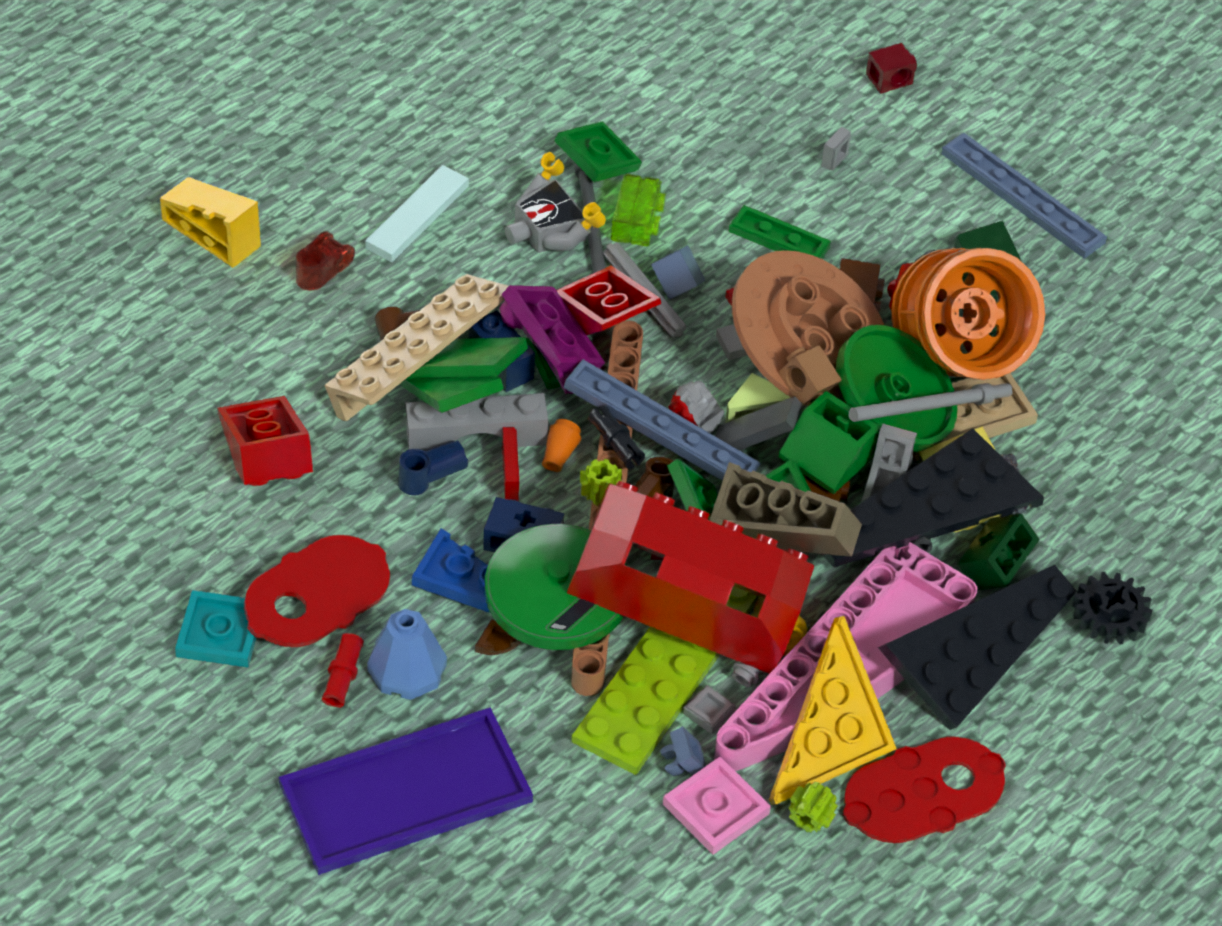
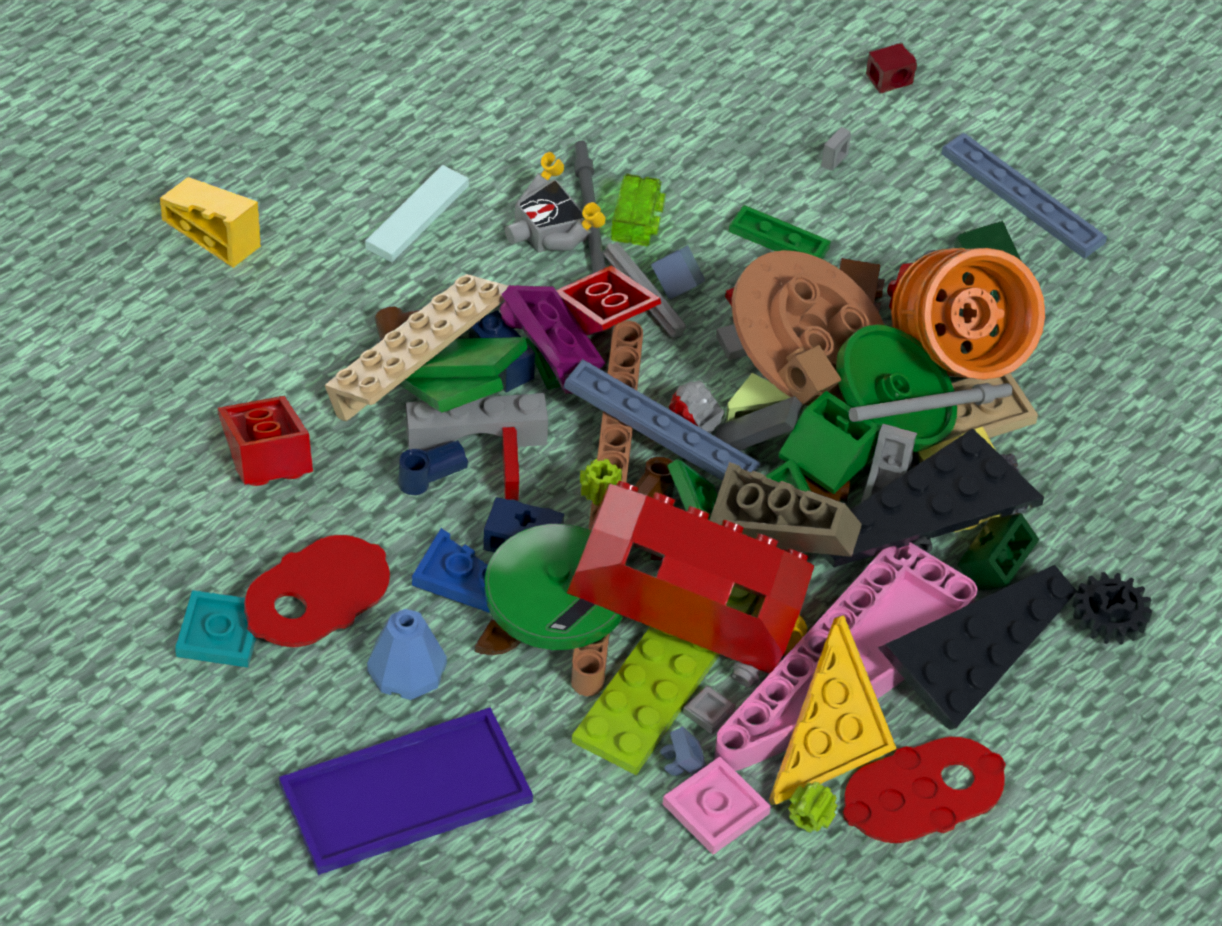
clear red piece [296,231,355,291] -> none
red pin [321,633,364,708] -> none
orange cone [542,419,581,473] -> none
green tile [554,121,642,182] -> none
black pin [588,405,645,469] -> none

